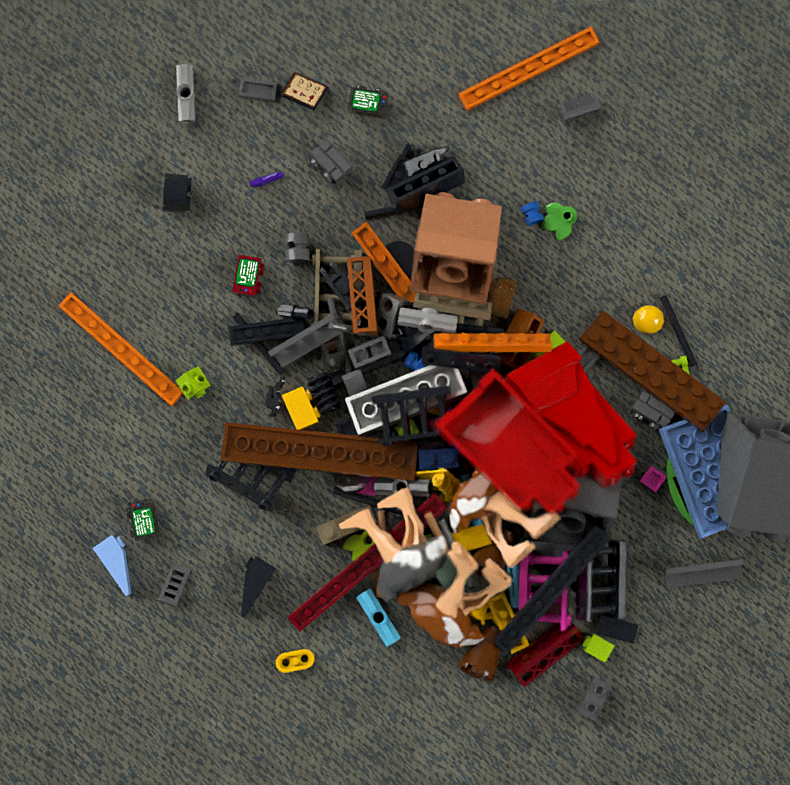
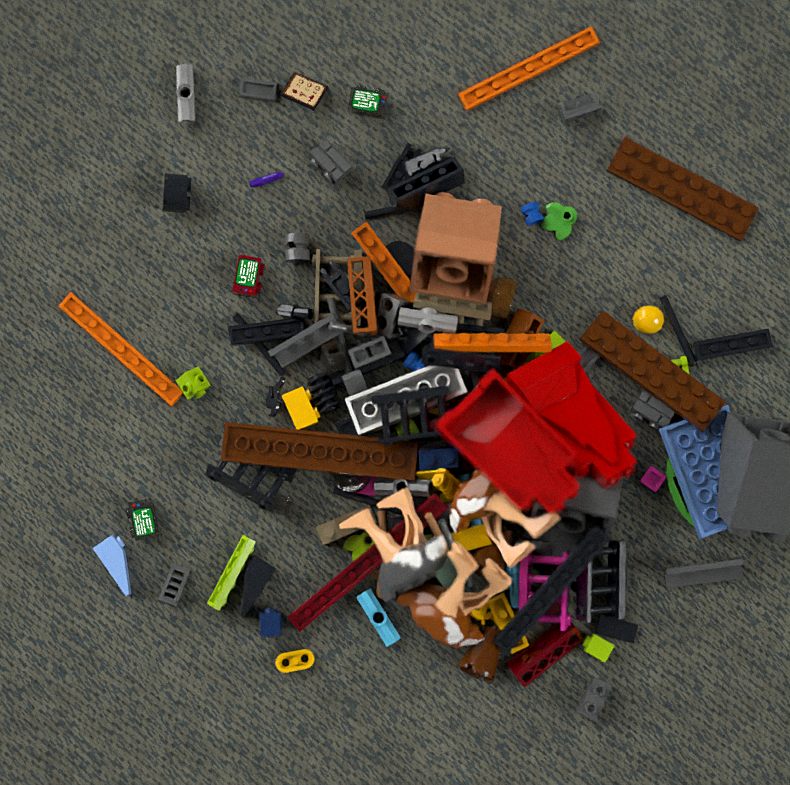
none -> lime plate [207,535,256,611]
none -> dark blue brick [260,608,283,637]
none -> reddish brown plate [607,137,759,242]
none -> black plate [693,328,773,361]

